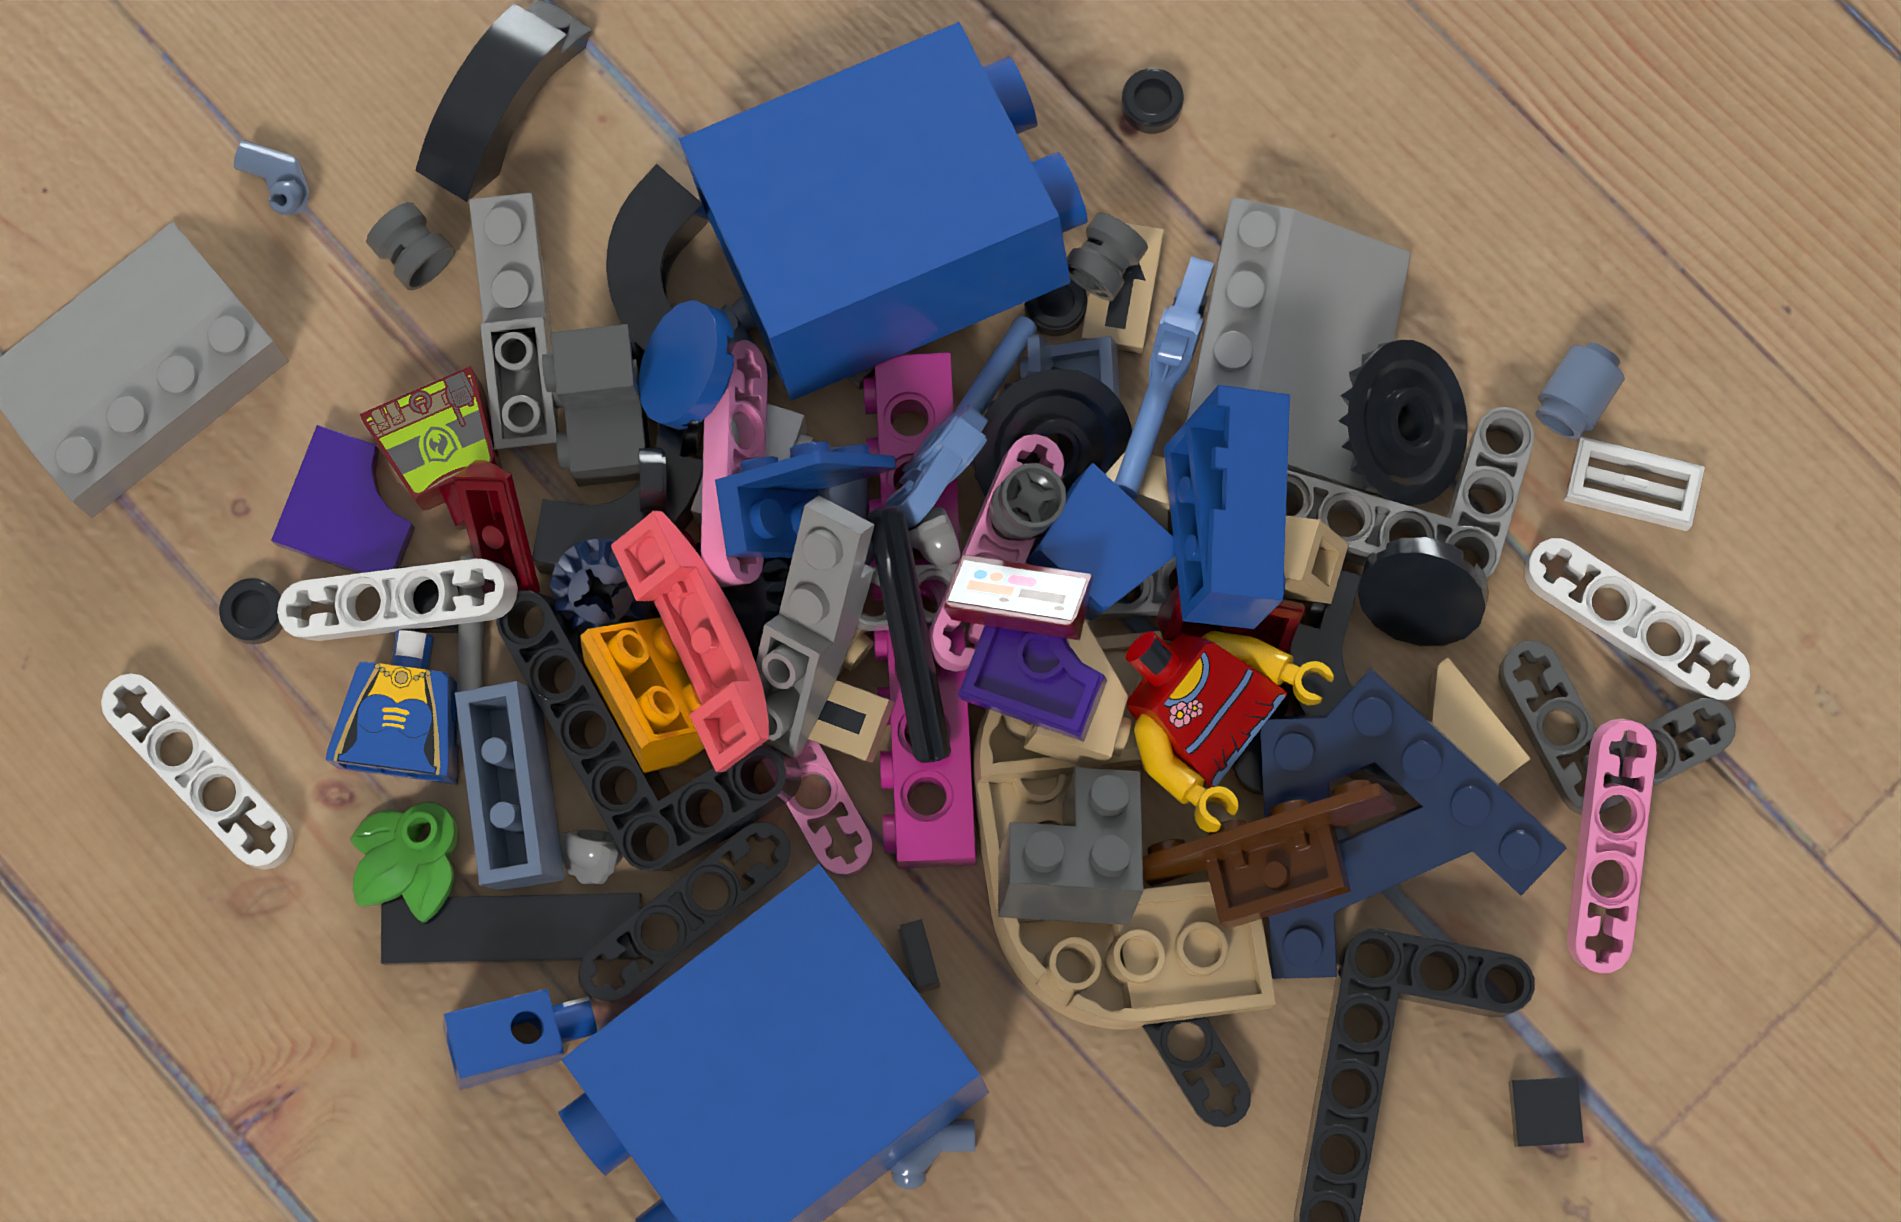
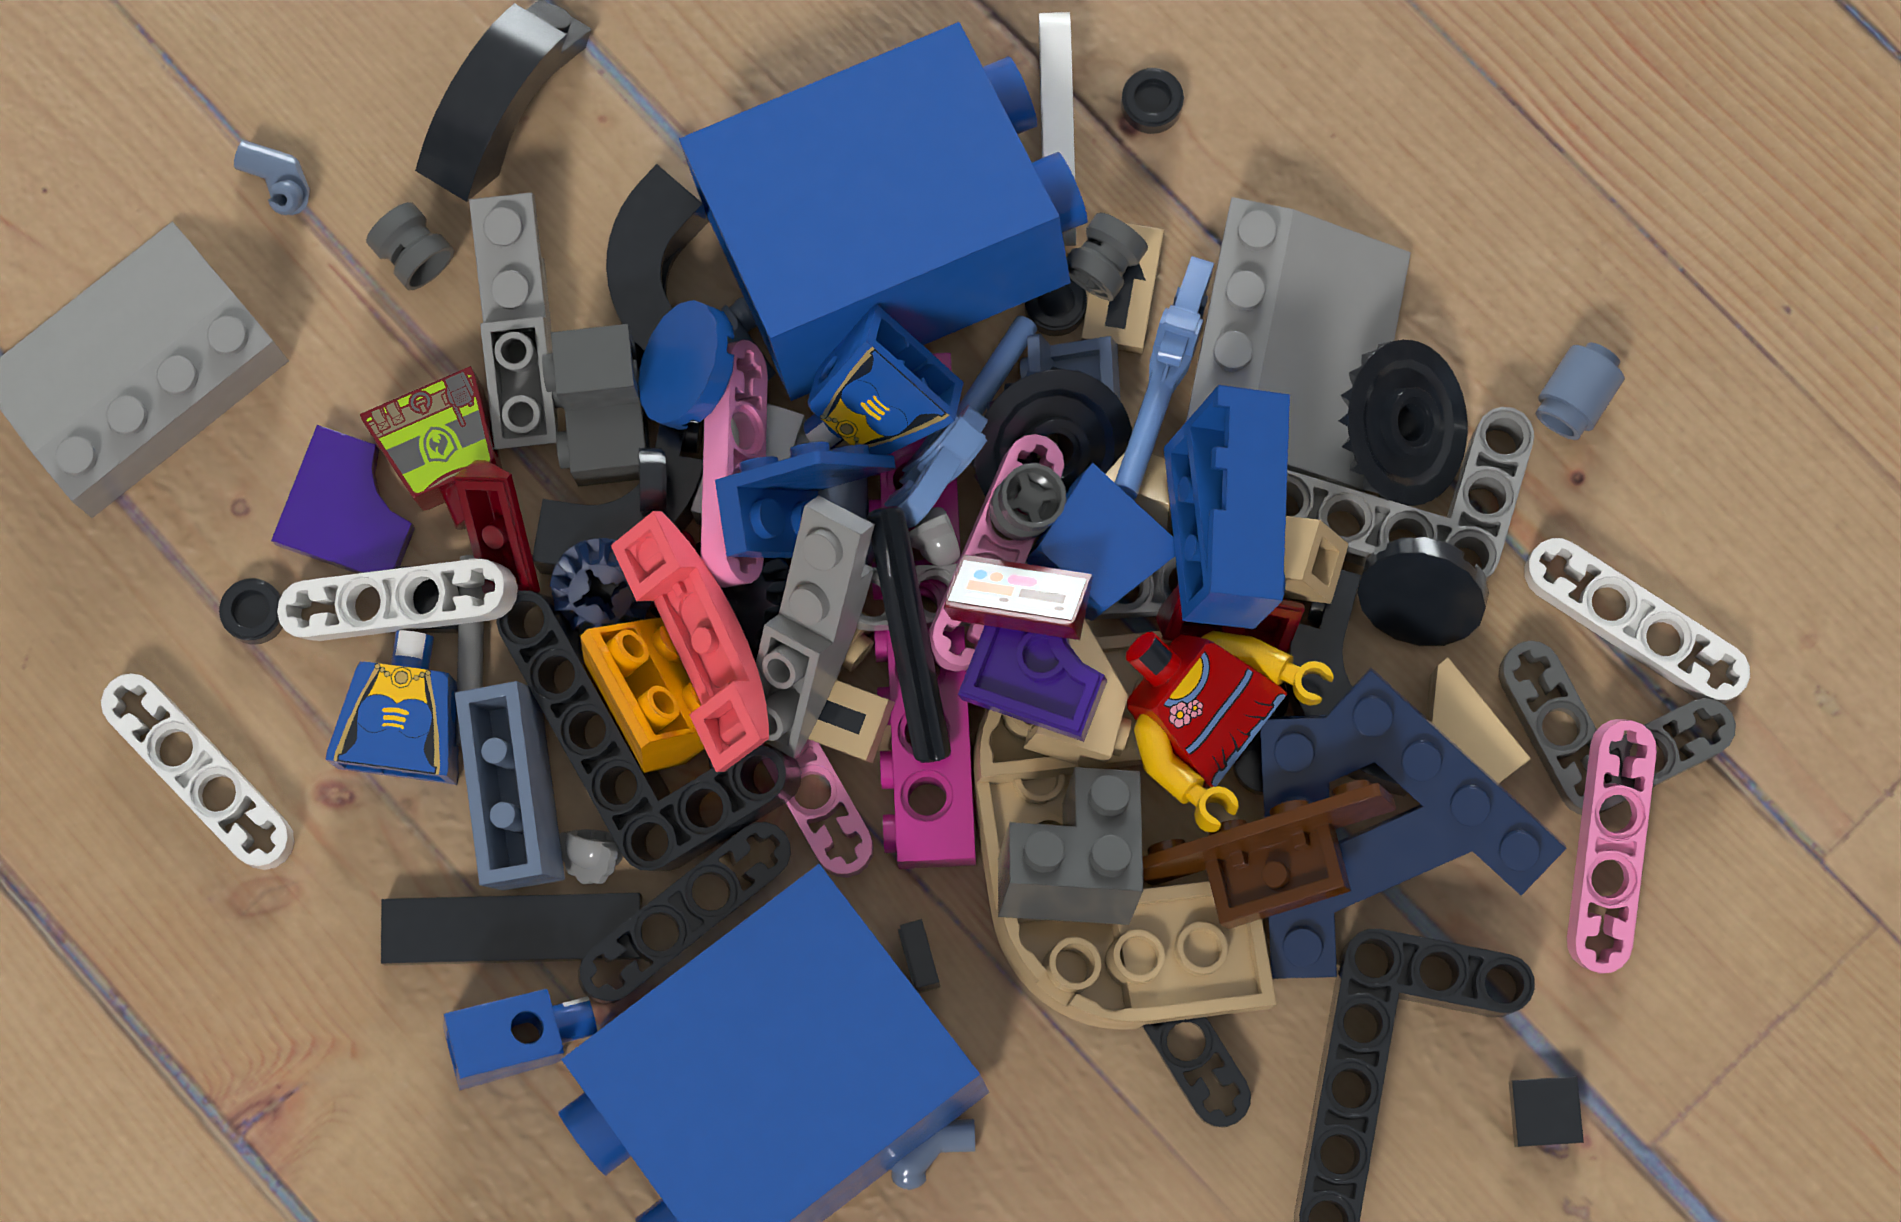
bright green plate [350,802,459,923] -> none
white tile [1564,436,1705,531] -> none
none -> torso [804,304,964,455]
none -> white beam [1039,12,1076,246]

